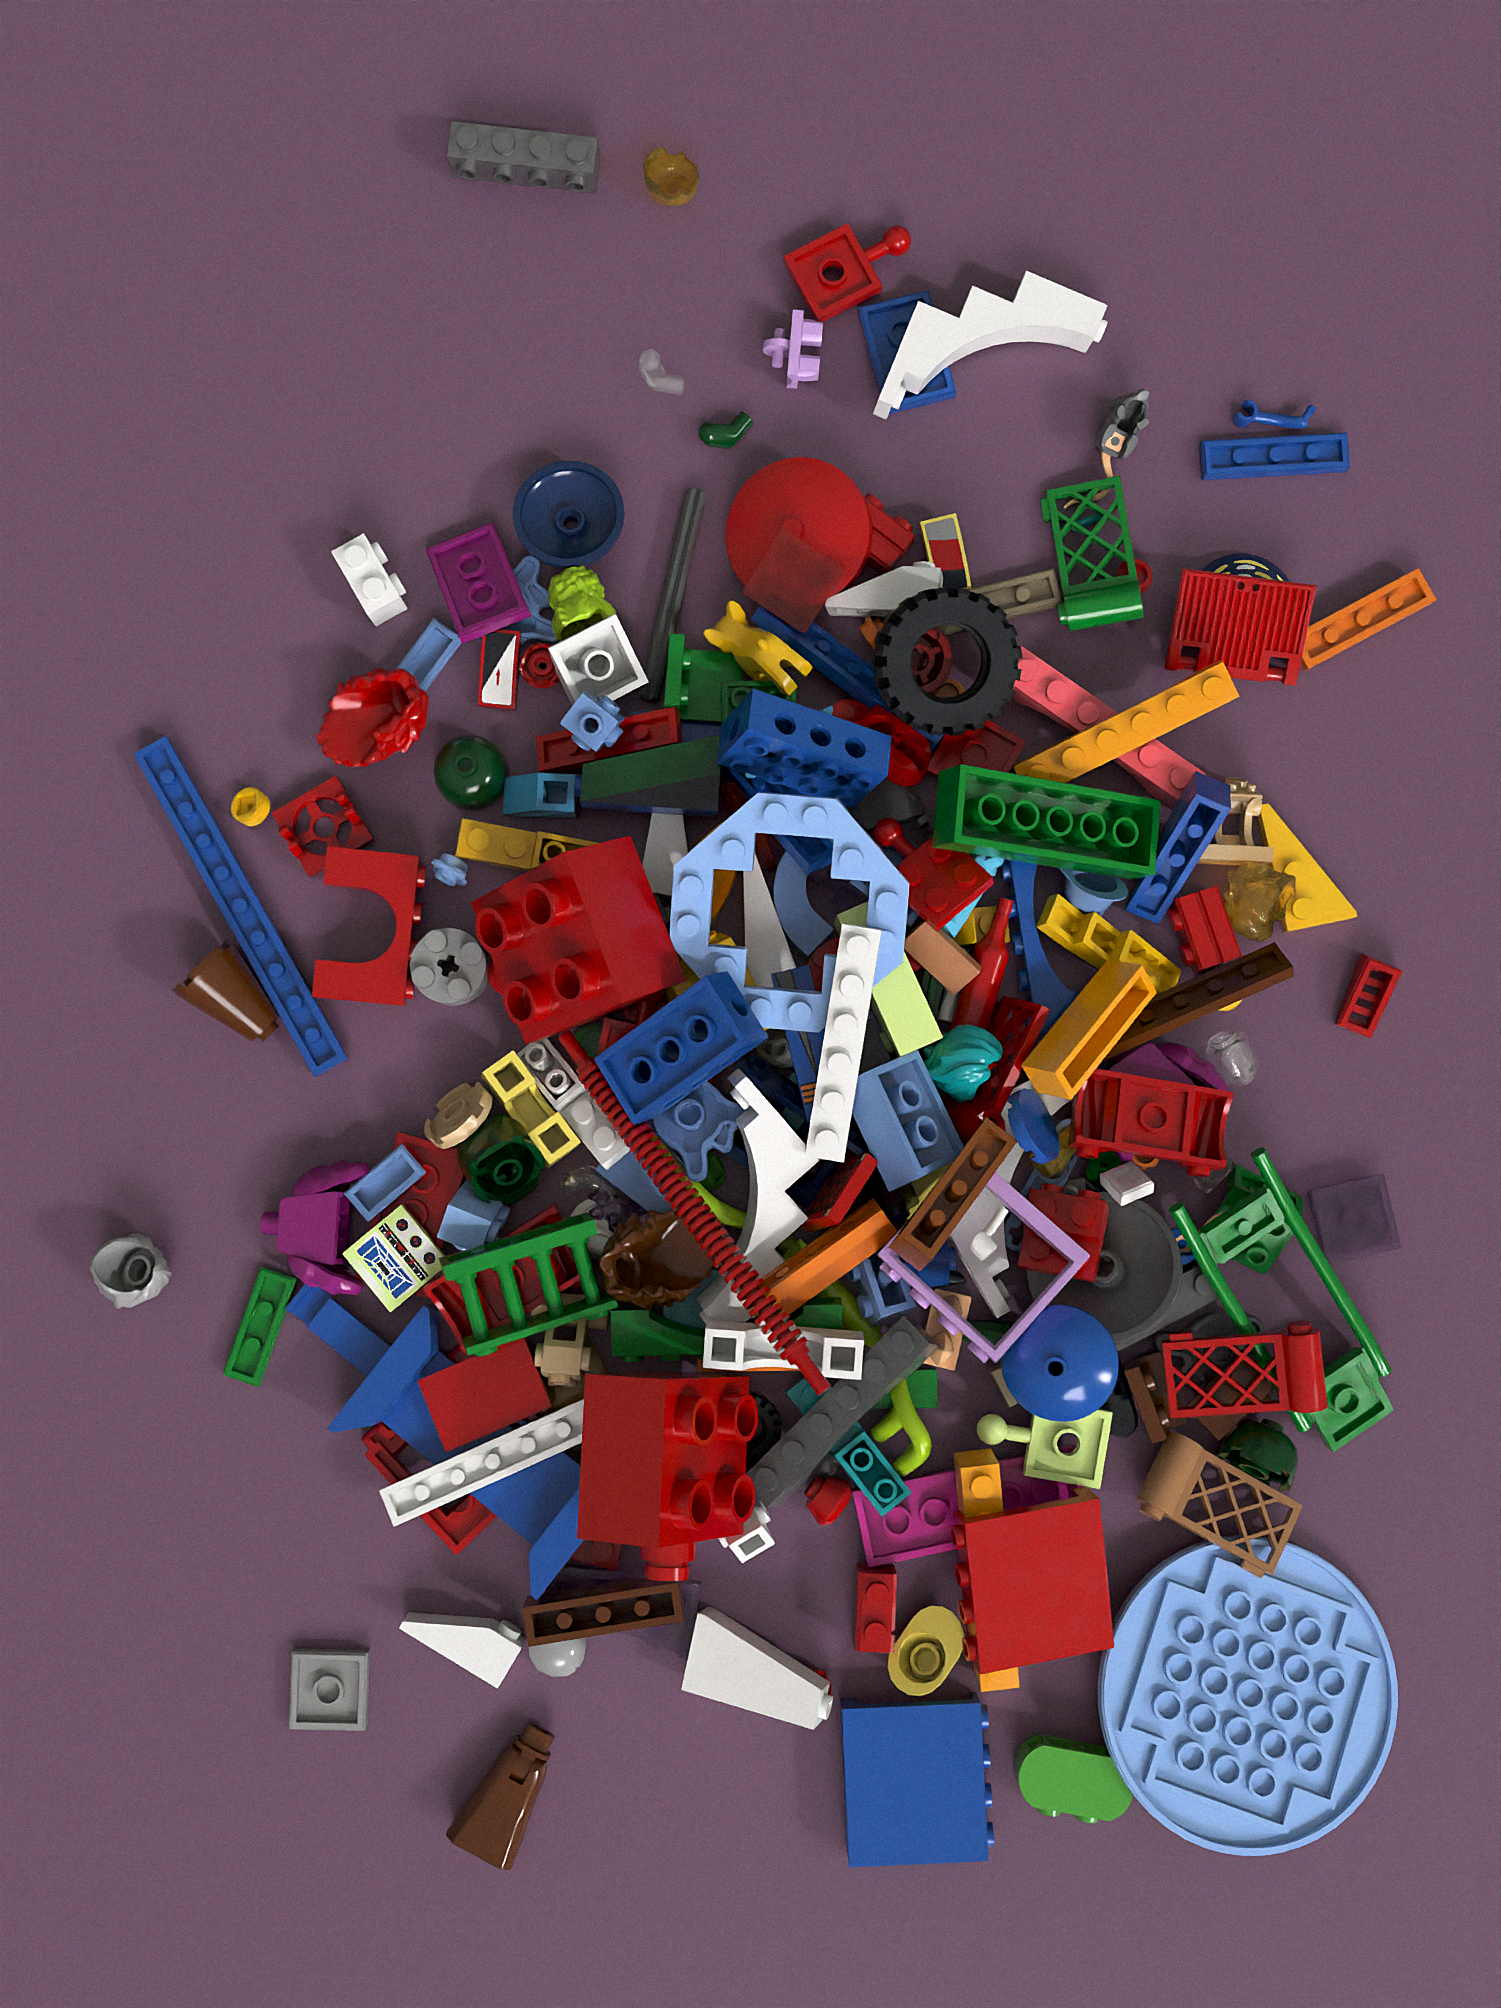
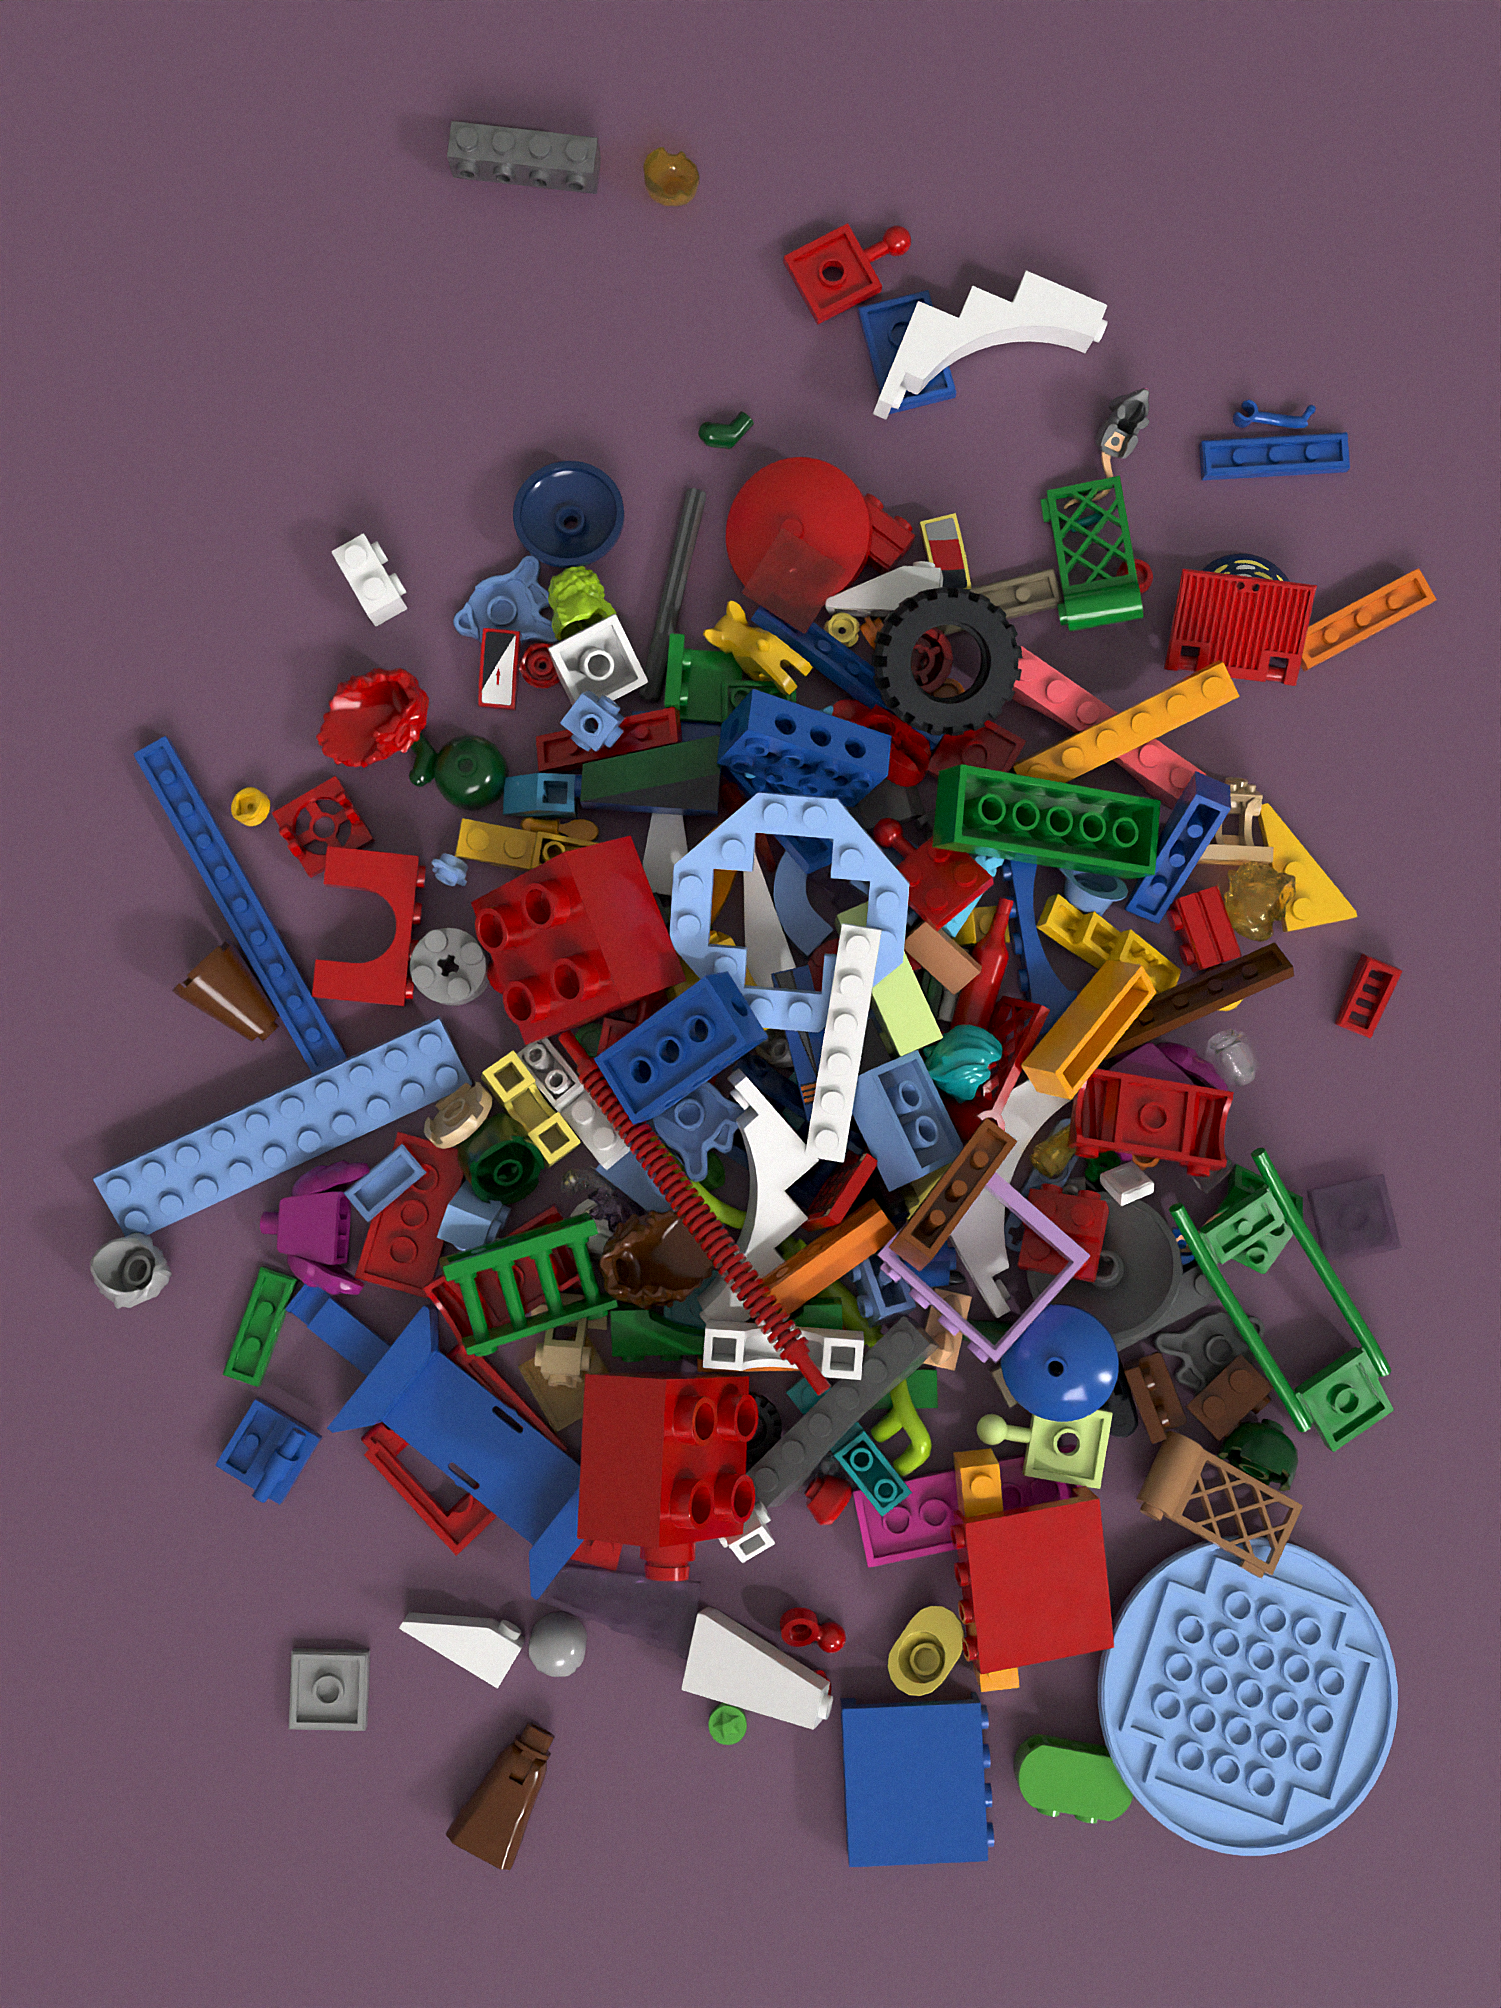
tile [342,1204,446,1312] -> none
white plate [379,1399,584,1527] -> none
medium blue tile [397,618,461,692] -> none
red tile [418,1337,554,1452] -> none
magenta tile [425,522,531,644] -> none
reddish brown brick [522,1577,685,1647] -> none
clear arm [638,349,685,395] -> none
lavender hips [762,309,823,389] -> none
red brick [853,1563,897,1653] -> none
white hand [970,1206,1008,1261] -> none
blue tile [1007,1088,1060,1164] -> none
red piece [1162,1321,1328,1418] -> none
none -> medium blue plate [93,1015,472,1236]
none -> blue plate [215,1397,323,1505]
none -> dark green arm [409,732,438,787]
none -> light orange piece [520,817,599,841]
none -> bright green tile [709,1703,747,1745]
none -> red plate [780,1607,846,1653]
none -> light yellow plate [824,612,860,647]

